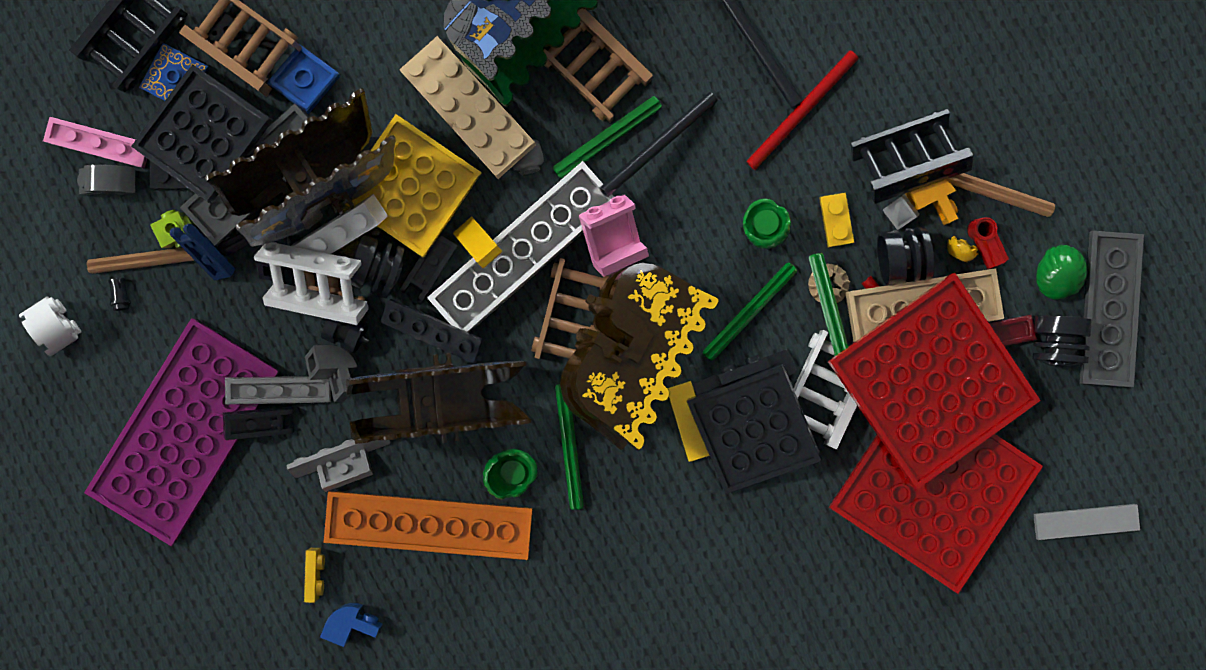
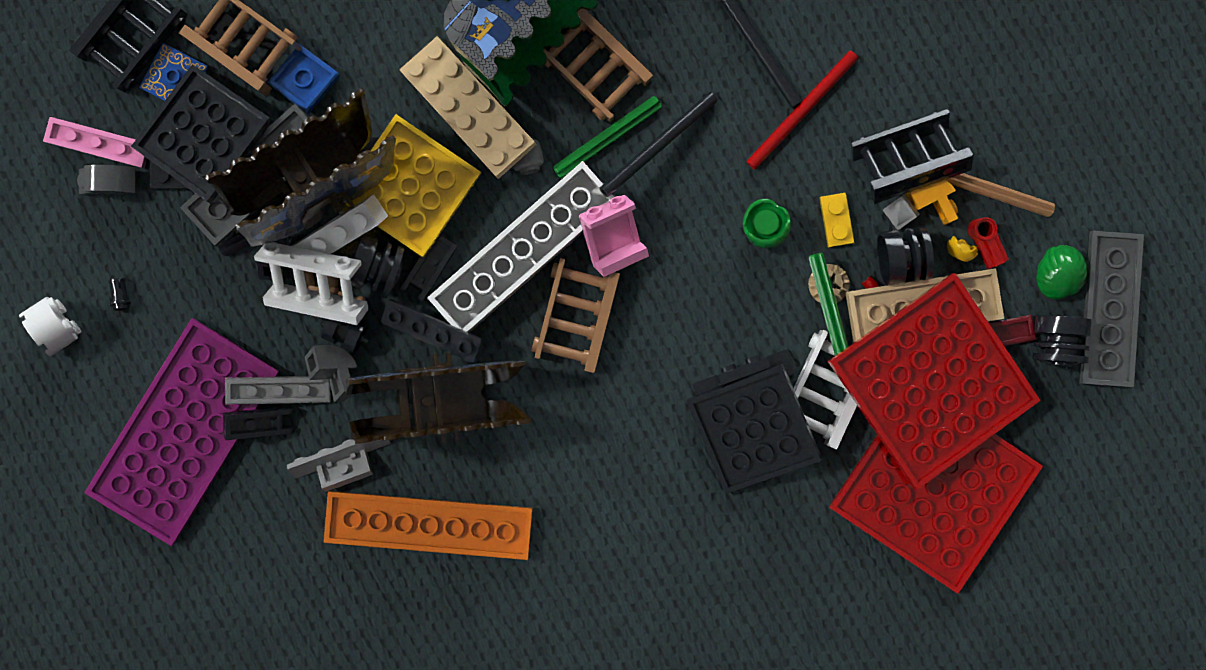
medium nougat axle [87,248,194,273] -> none
lime brick [150,209,196,249] -> none
dark blue hinge [170,224,236,280] -> none
yellow plate [304,548,325,603] -> none
blue brick [320,603,383,647] -> none
yellow tile [453,217,502,268] -> none
green piece [483,449,538,499] -> none
green axle [555,384,584,510] -> none
dark brown animal [560,263,719,450] -> none
yellow tile [668,381,709,462] -> none
green axle [703,262,797,361] -> none
light grey tile [1034,504,1140,540] -> none

